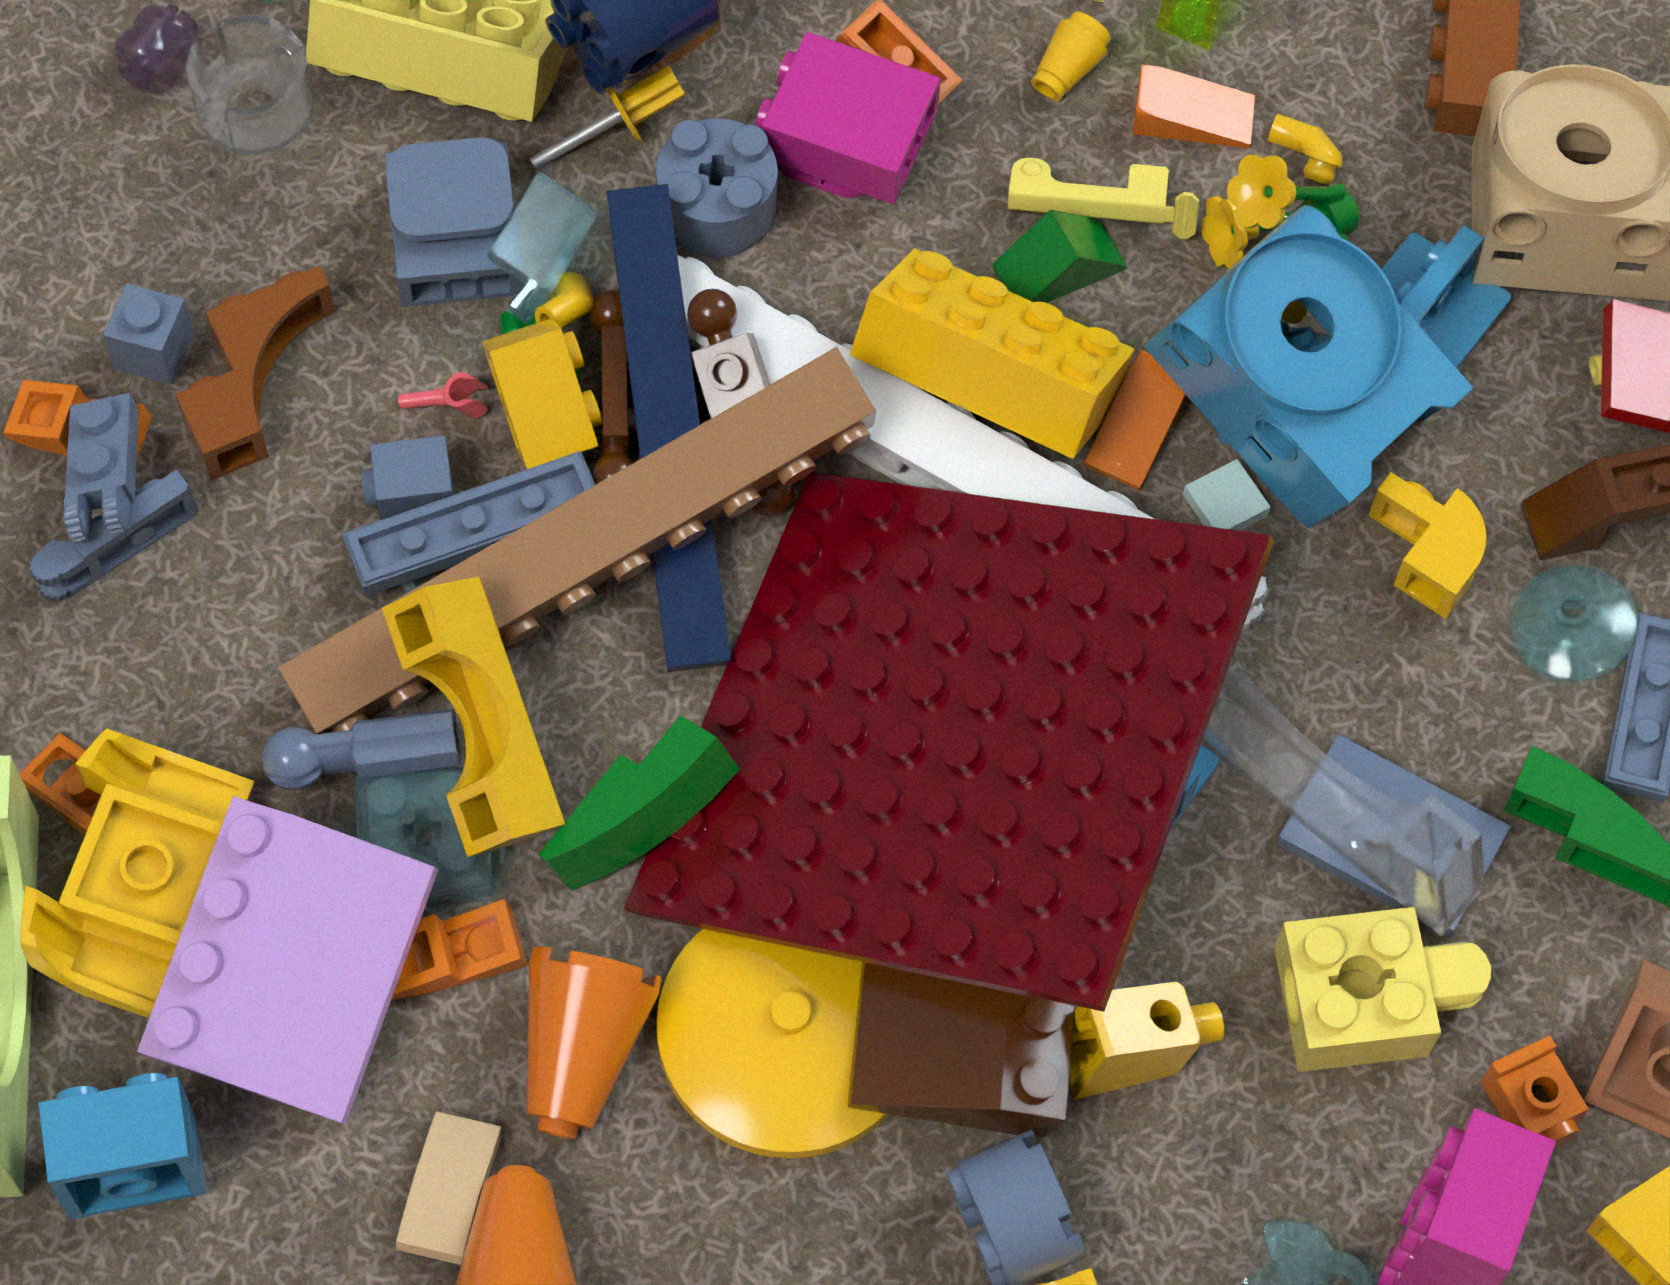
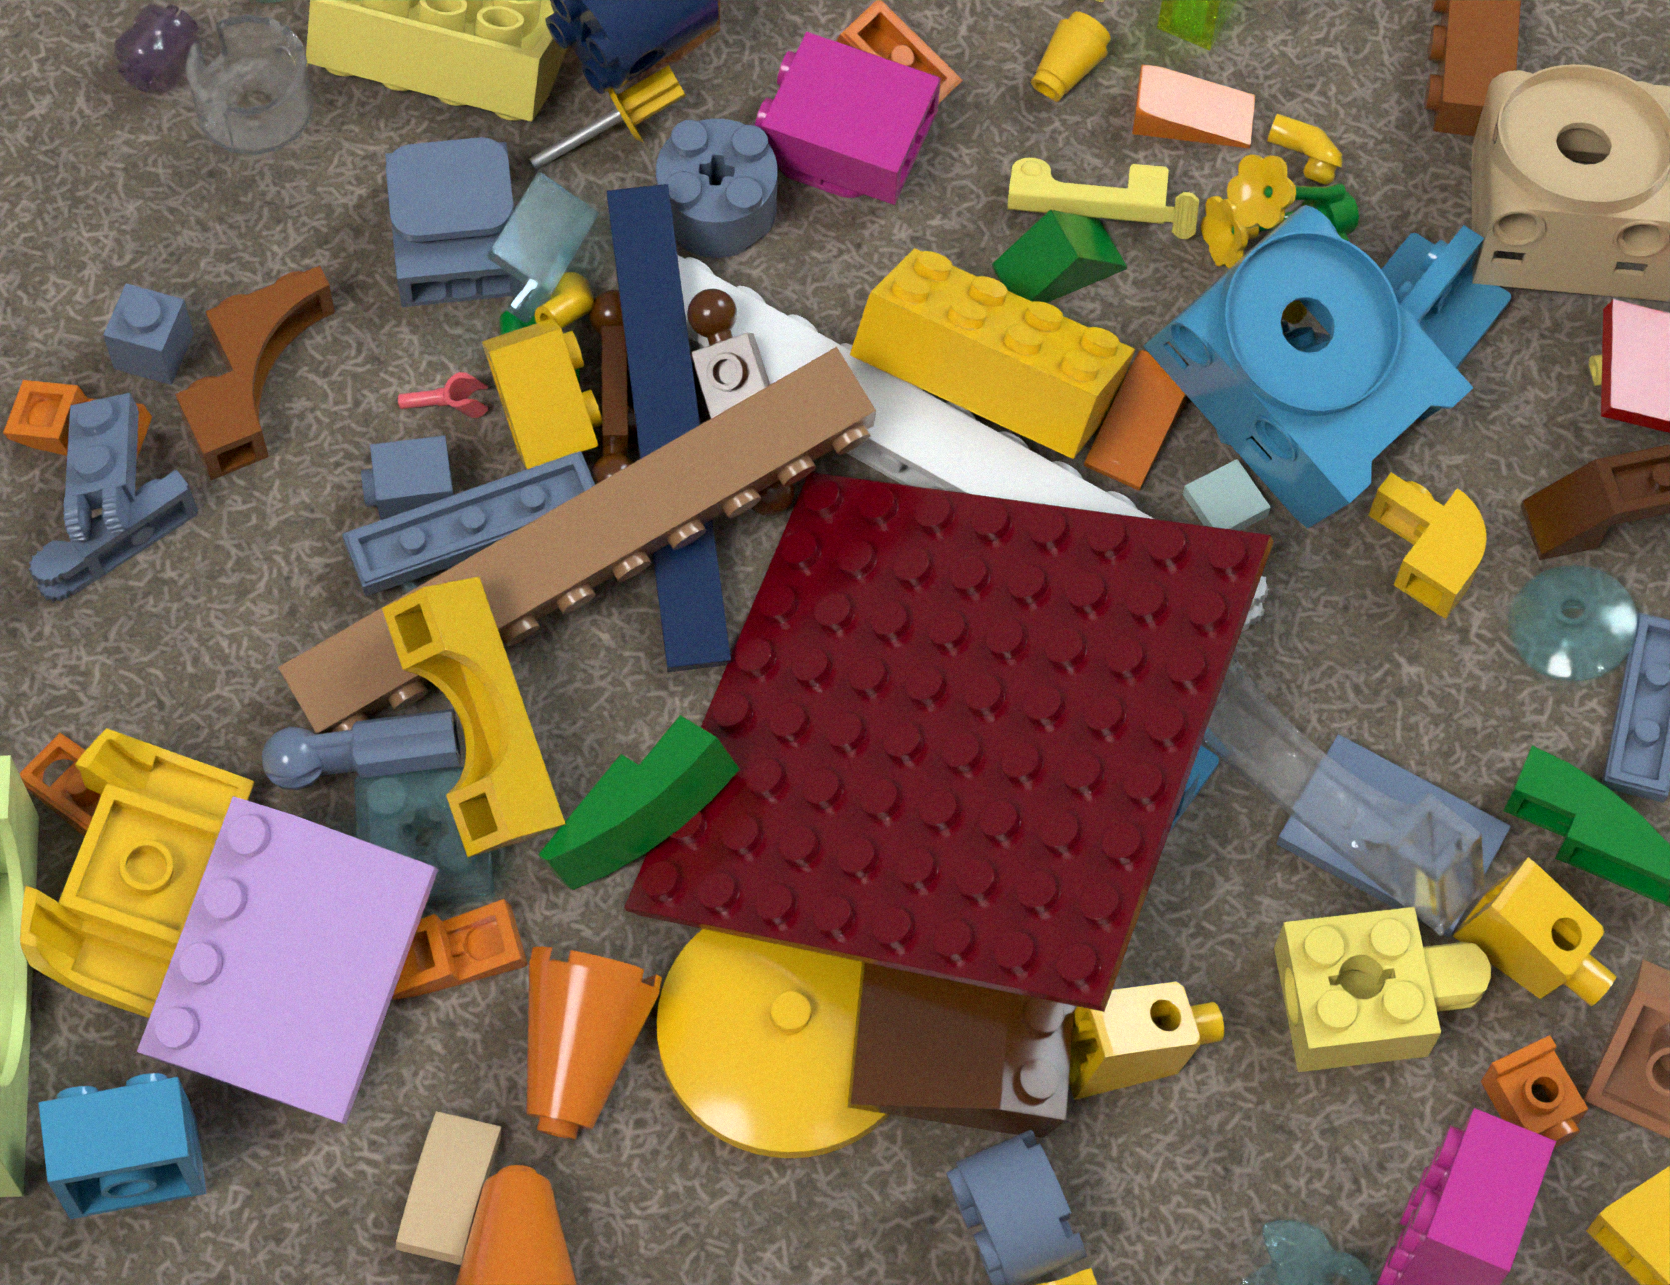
none -> yellow torso [1453,857,1617,1007]

